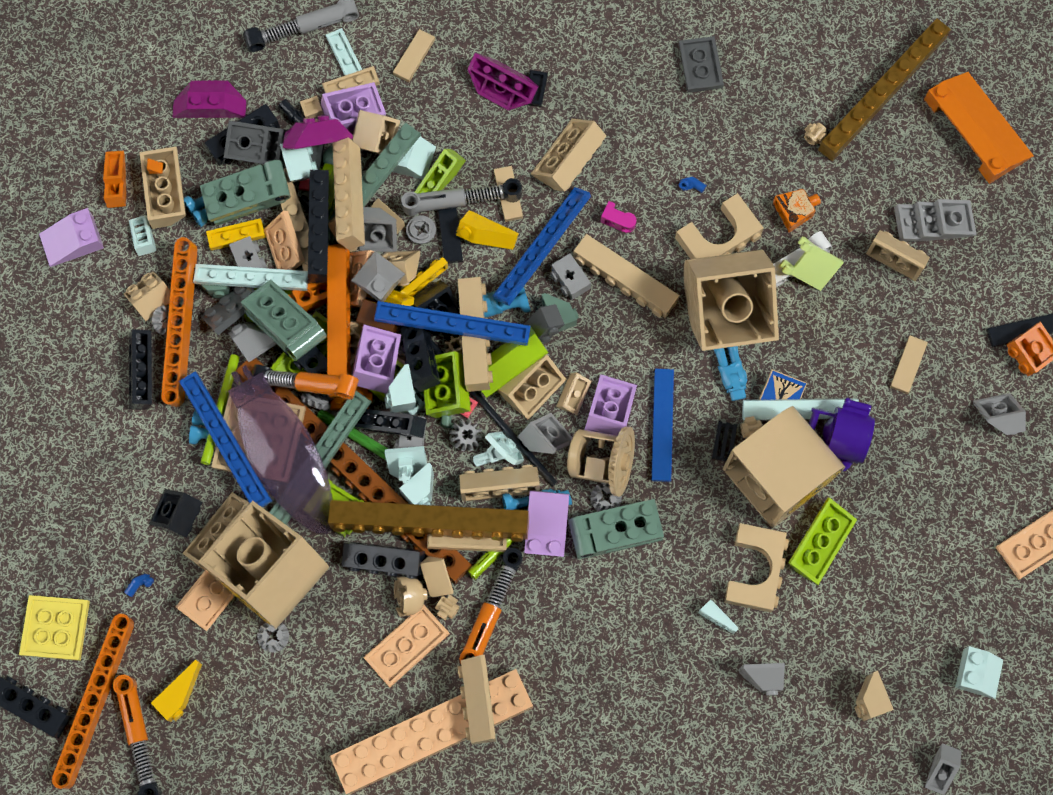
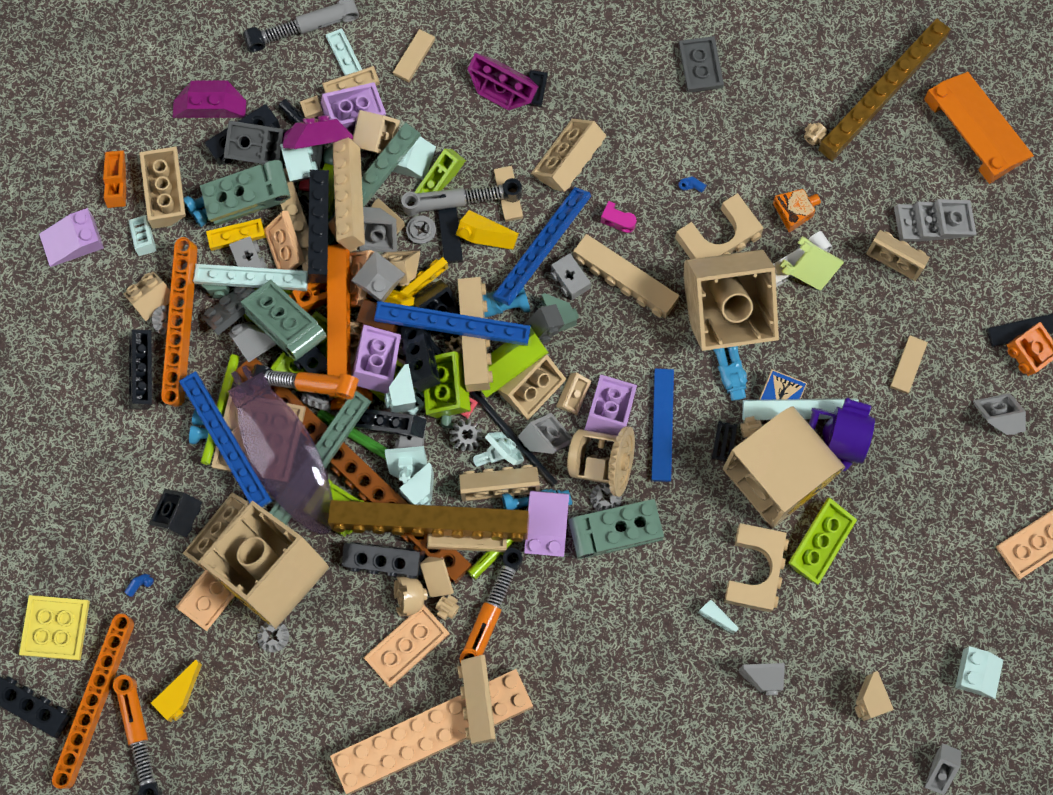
orange piece [147,158,163,174] -> none

